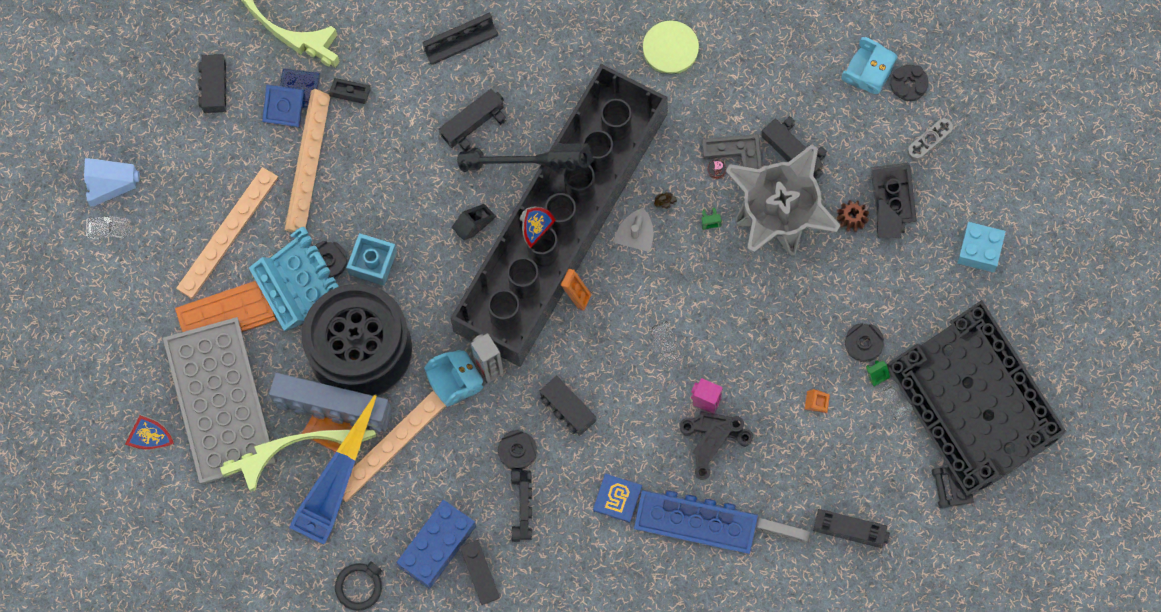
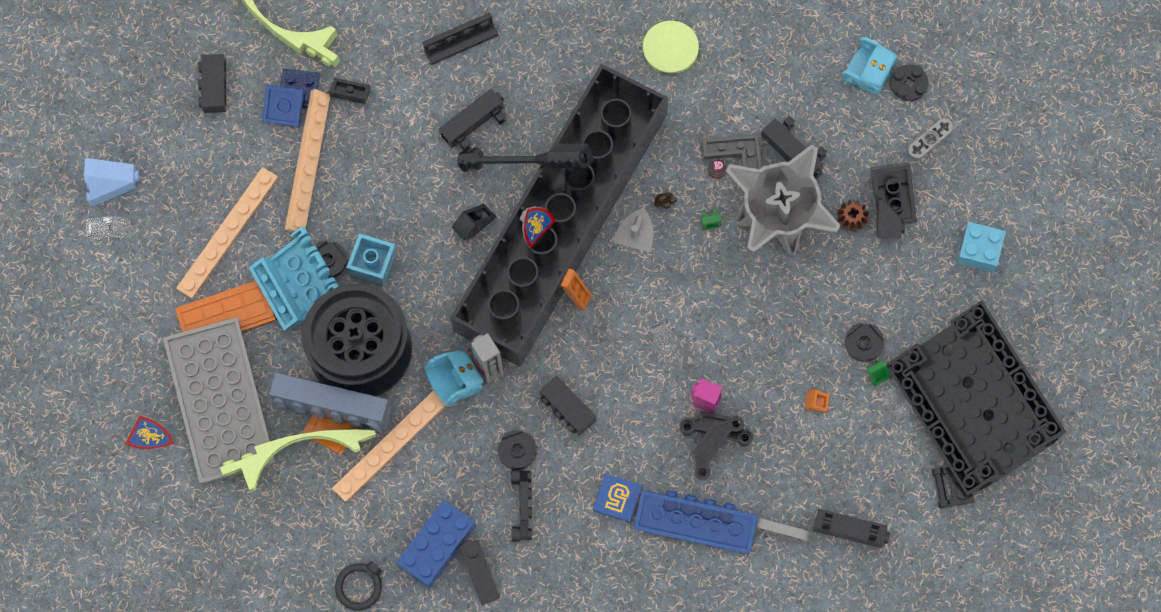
blue plate [289,394,377,544] -> none

